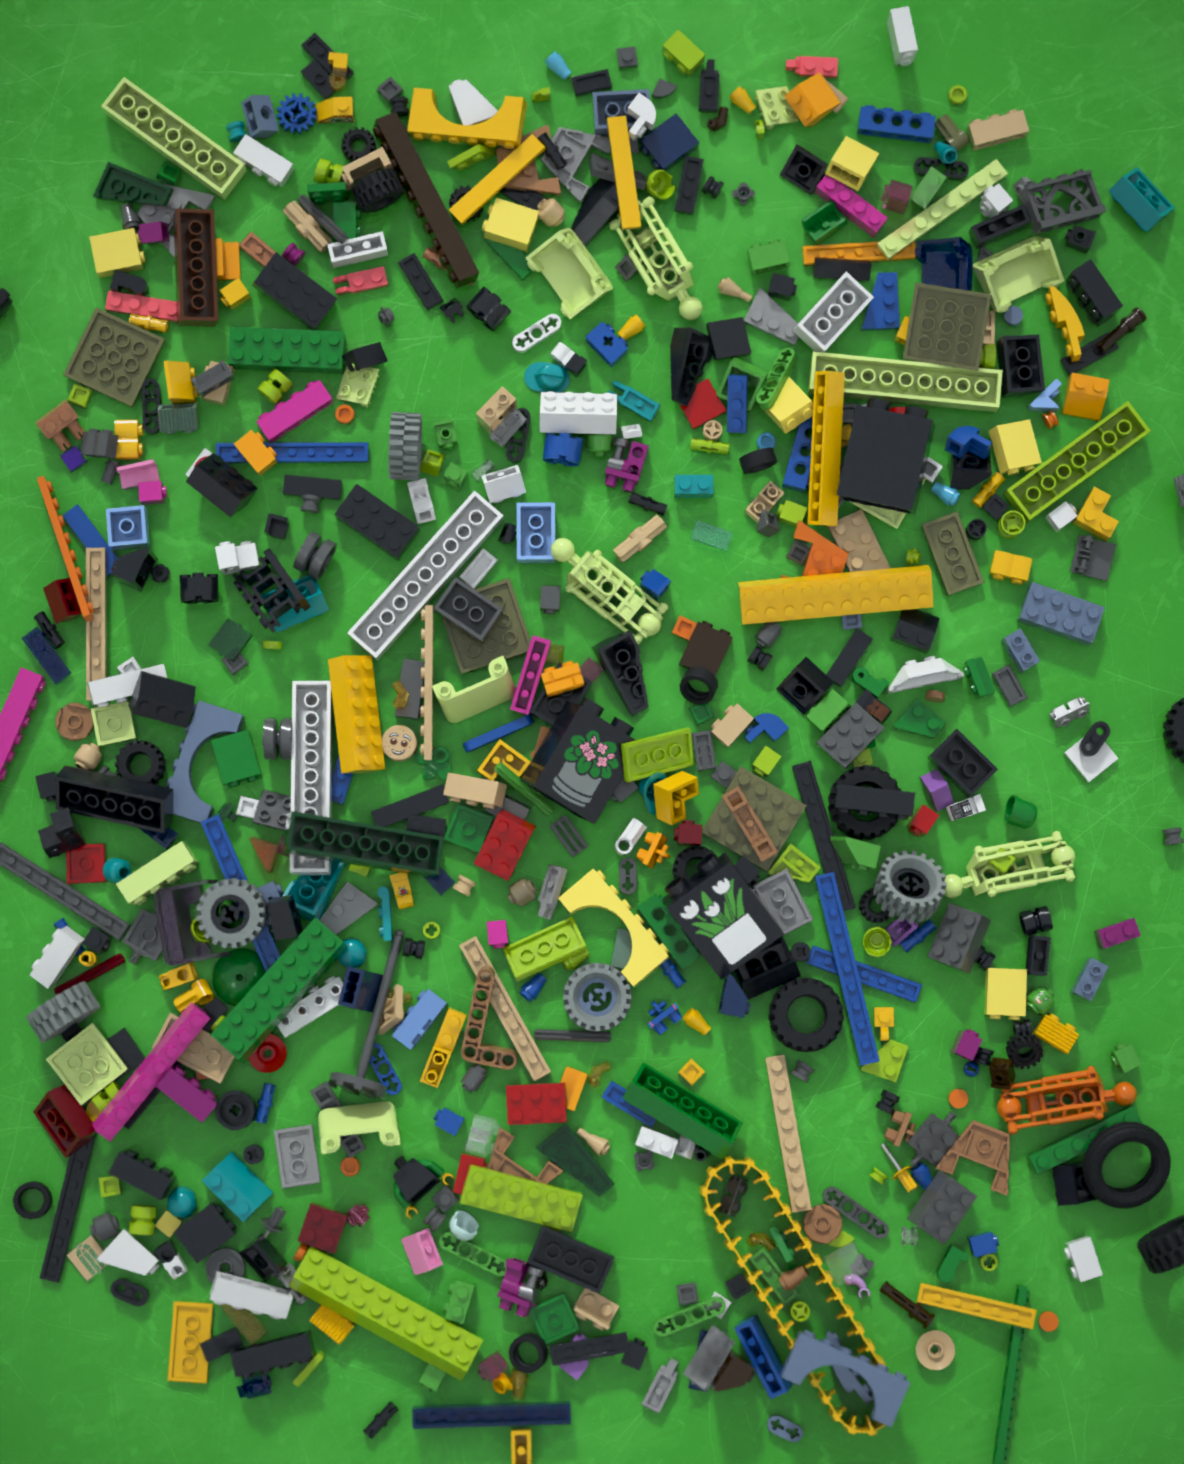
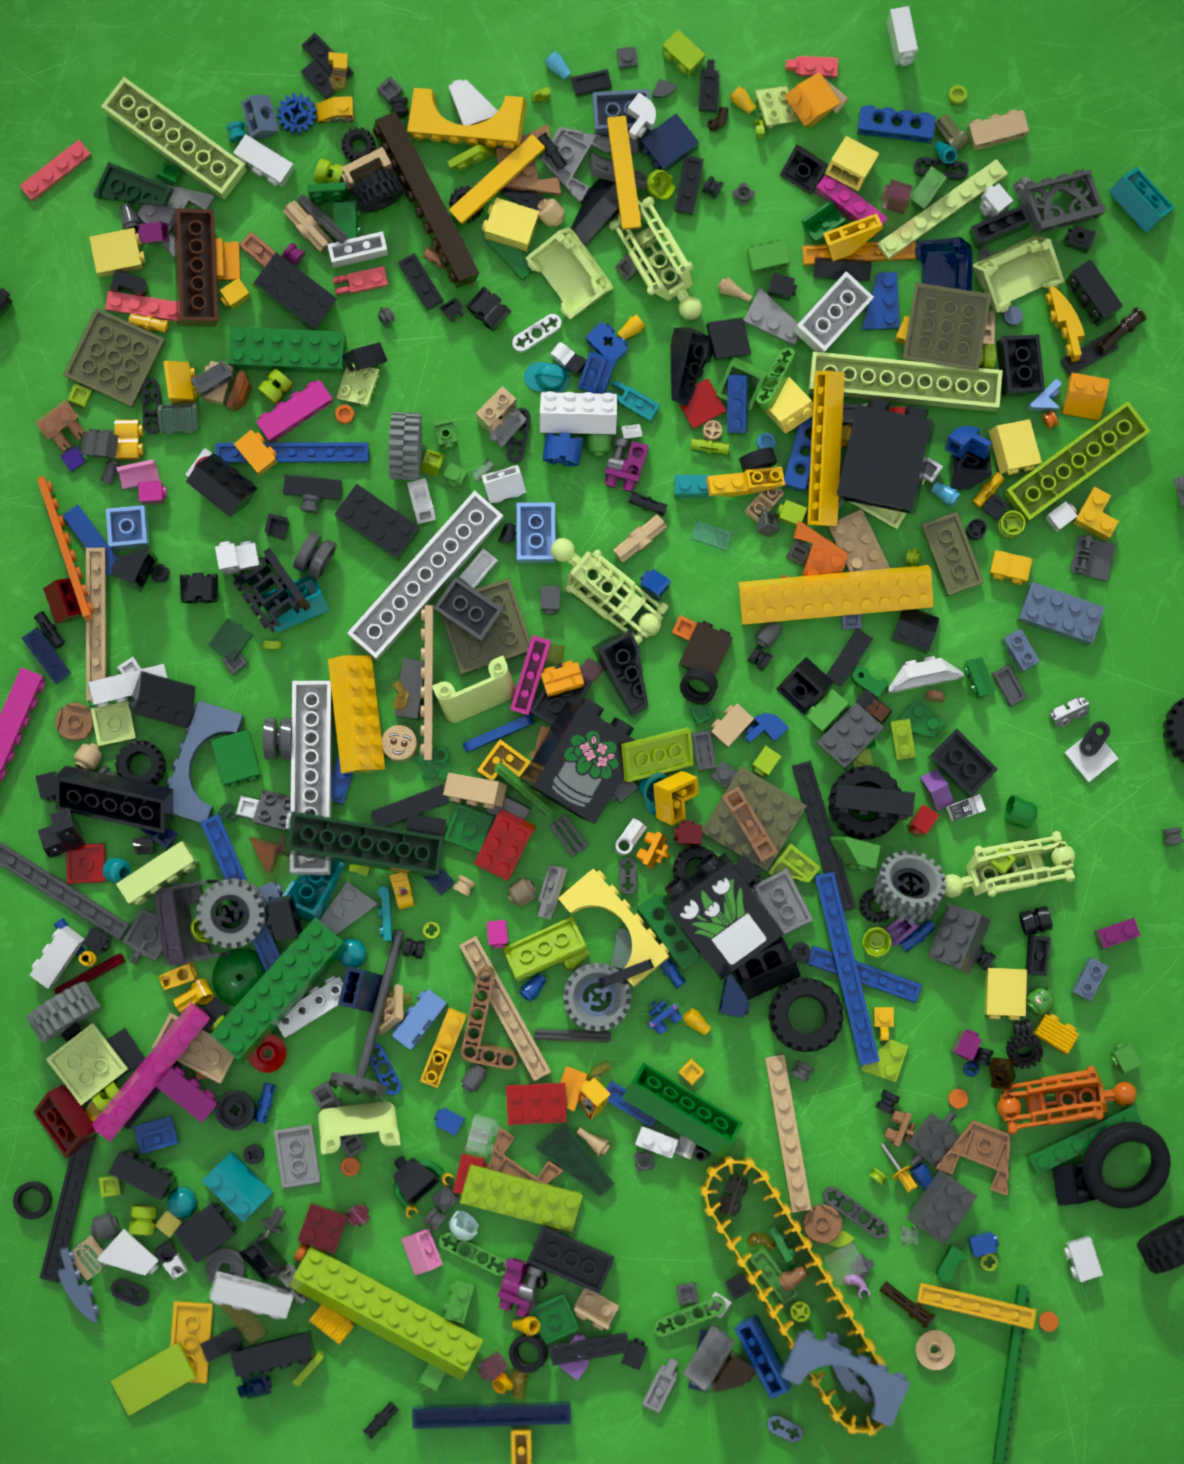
none -> coral plate [20,140,92,202]
none -> sand blue slope [58,1246,100,1323]
none -> lime tile [111,1342,197,1416]
none -> dark grey plate [133,837,155,855]
none -> blue plate [134,1116,179,1154]
none -> dark orange slope [226,370,252,412]
none -> yellow cone [512,1316,540,1336]
none -> blue plate [578,351,616,394]
none -> yellow slope [578,1078,610,1120]
none -> black beam [598,959,654,988]
none -> yellow slope [706,466,785,497]
none -> yellow slope [823,213,883,261]
none -> lime plate [891,719,916,760]

